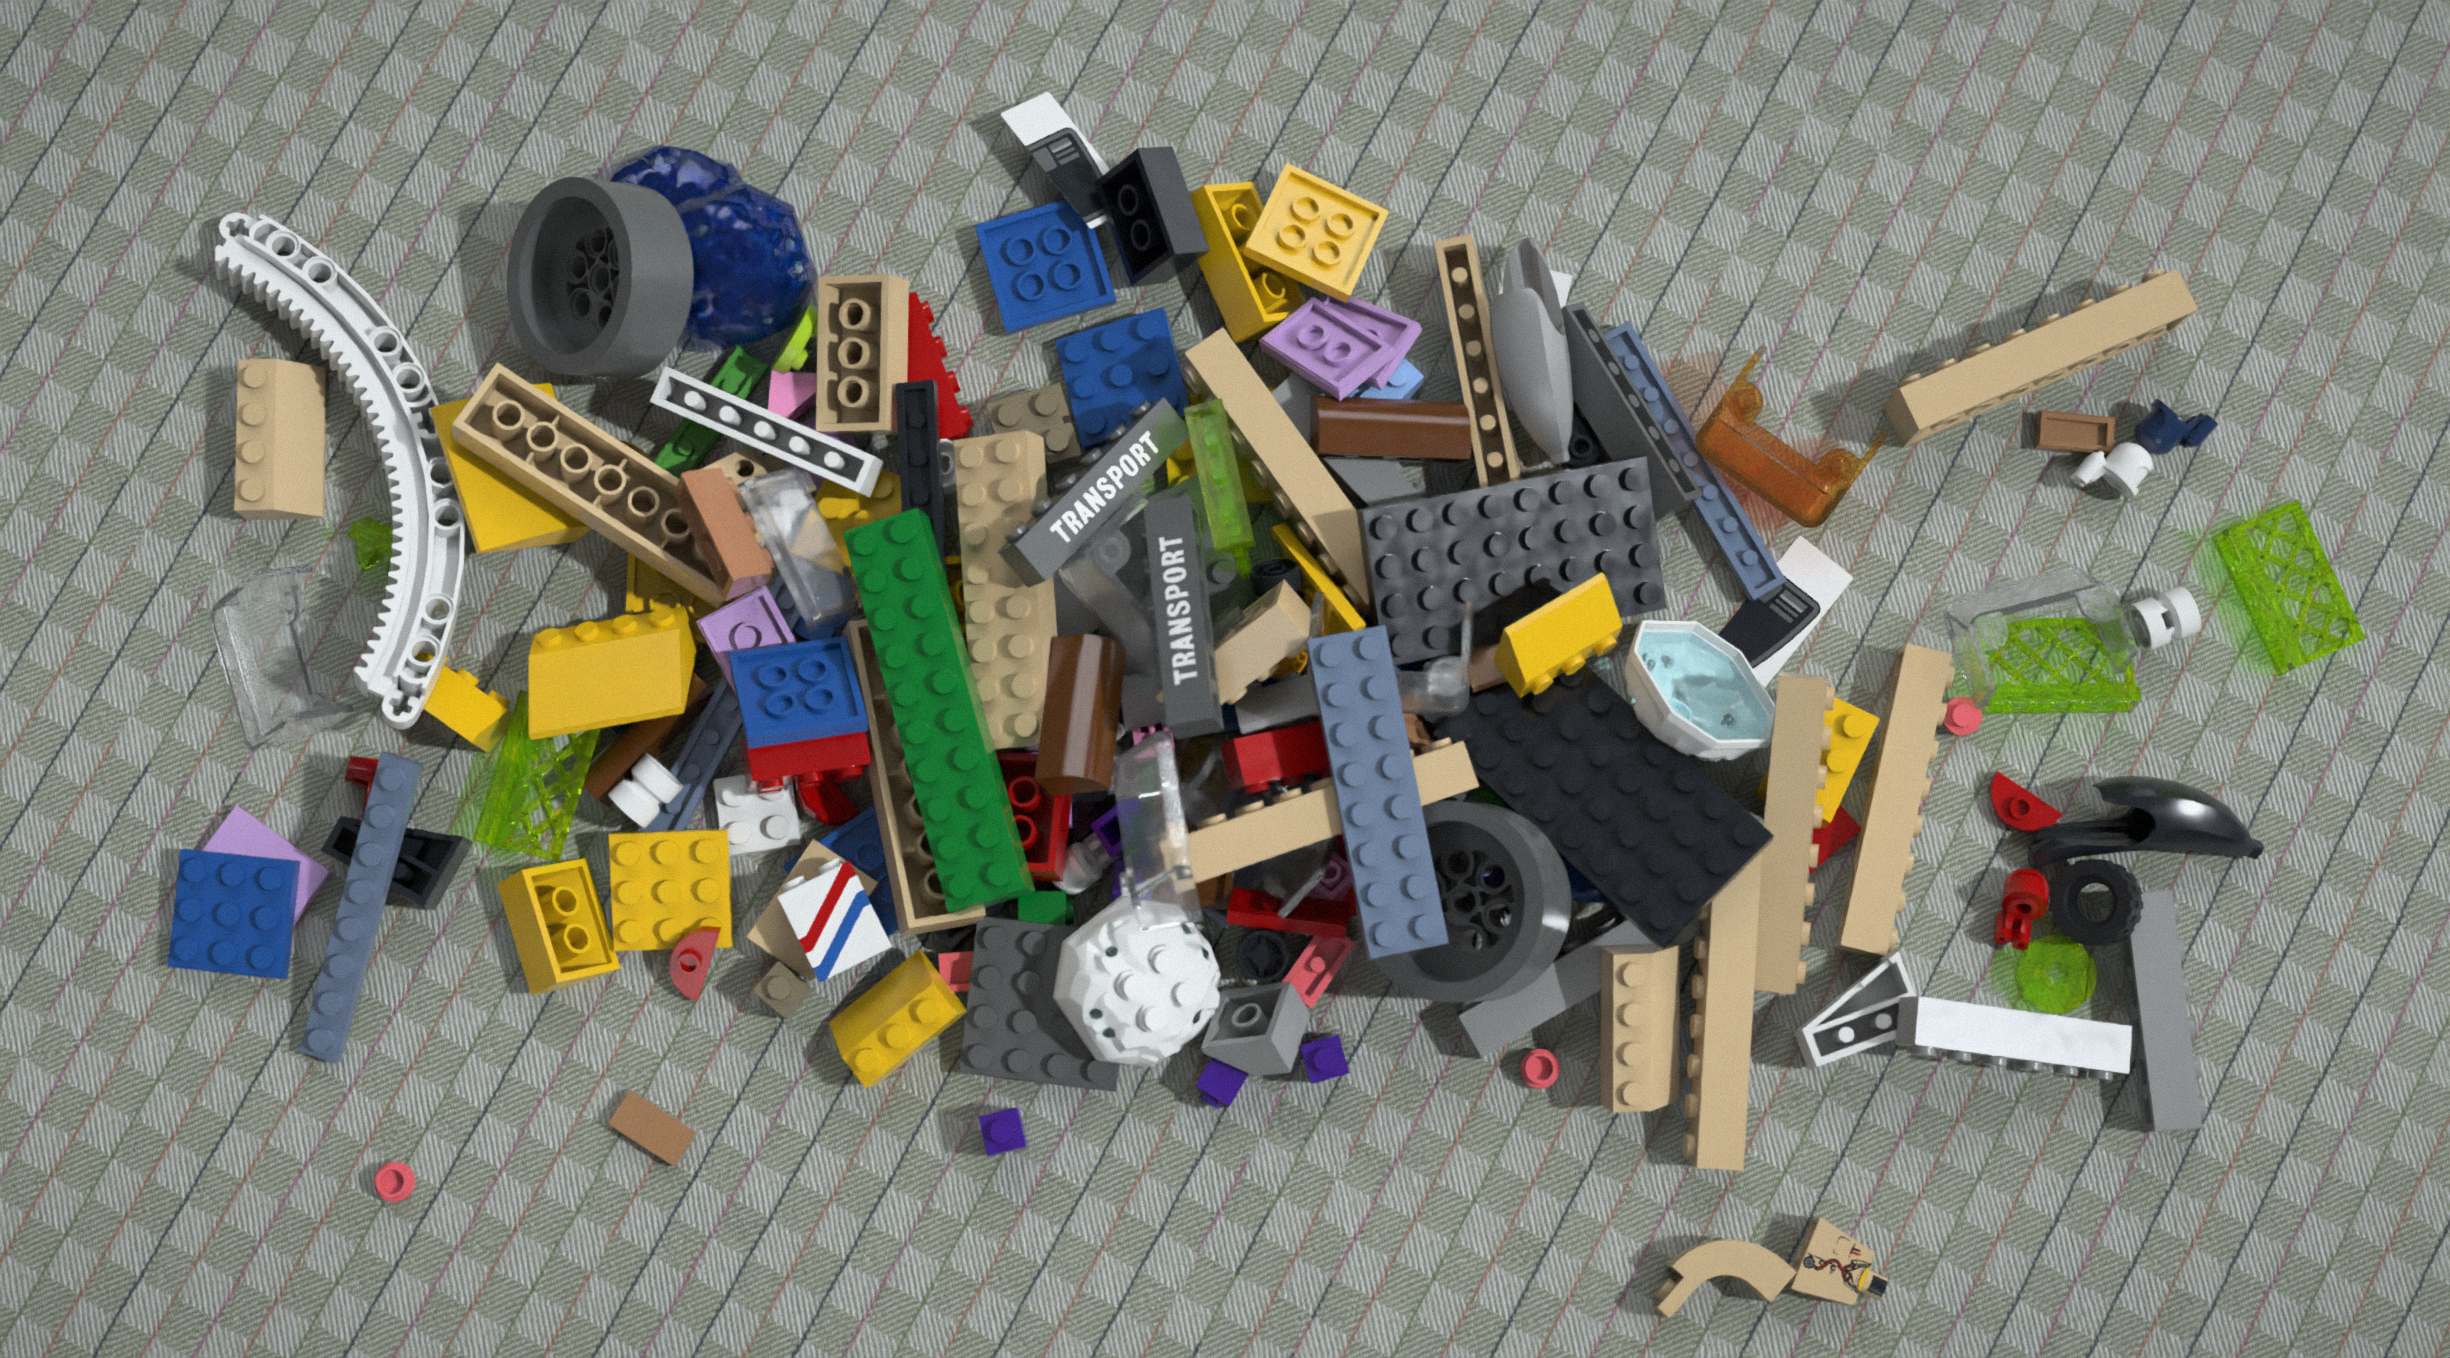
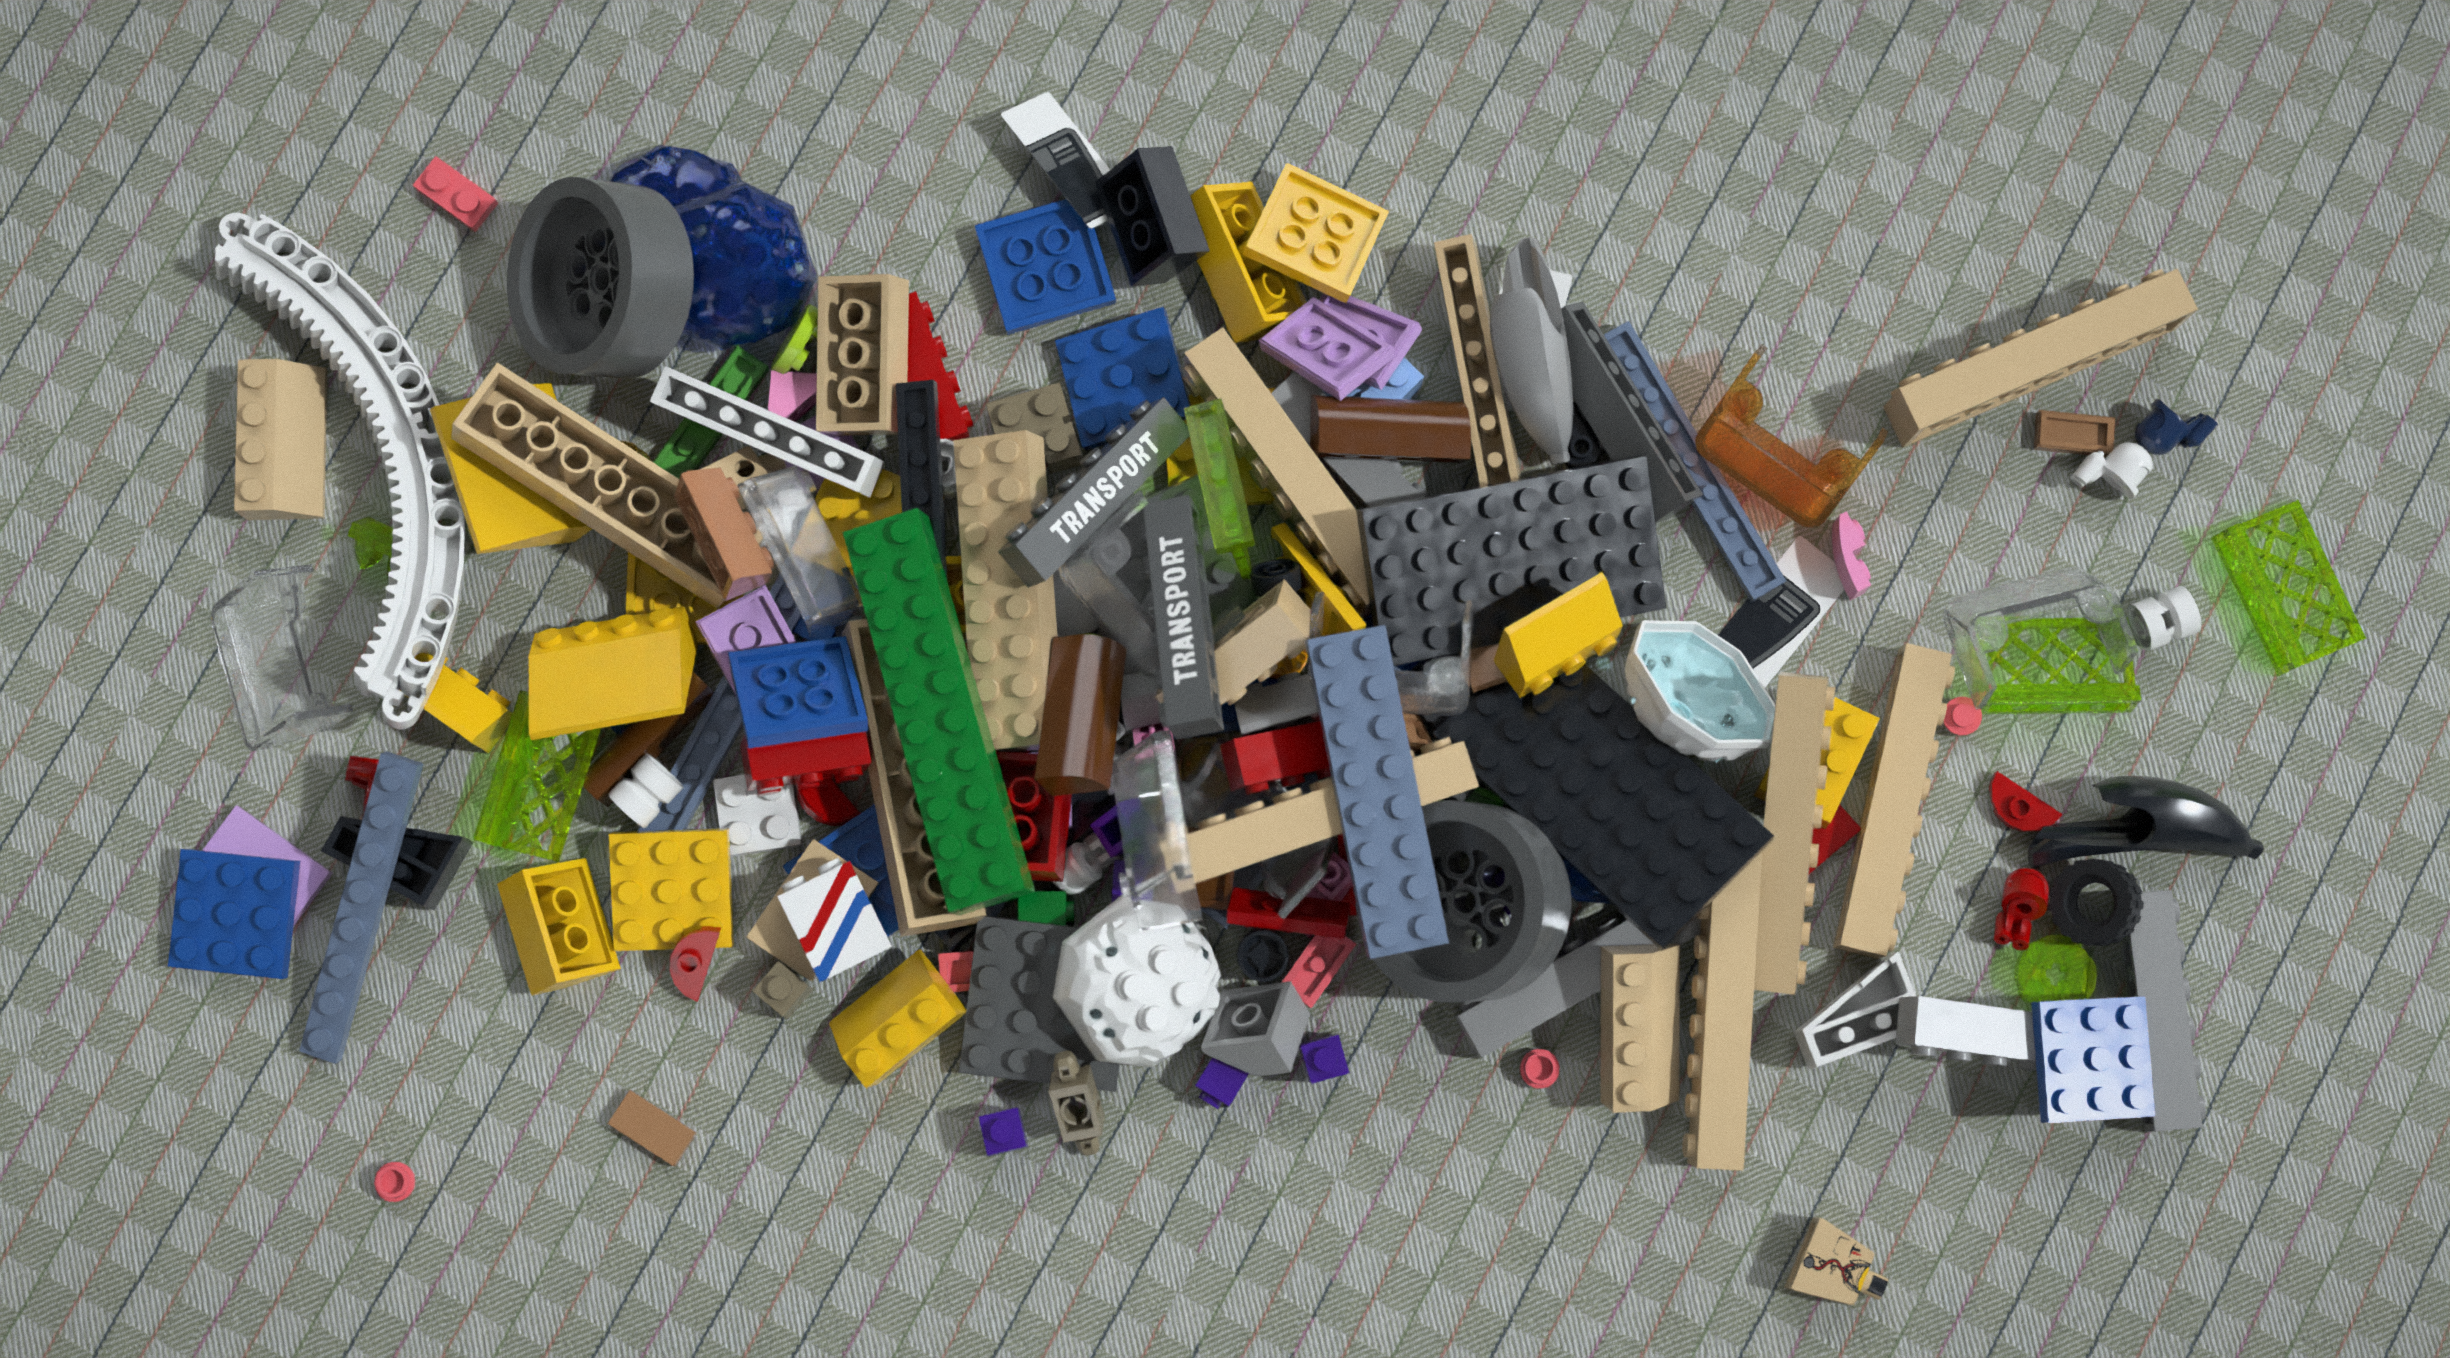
tan arch [1652,1240,1797,1318] -> none
none -> coral plate [413,156,498,233]
none -> dark tan piece [1048,1051,1105,1156]
none -> bright pink slope [1832,511,1871,601]
none -> plate [2031,996,2155,1123]

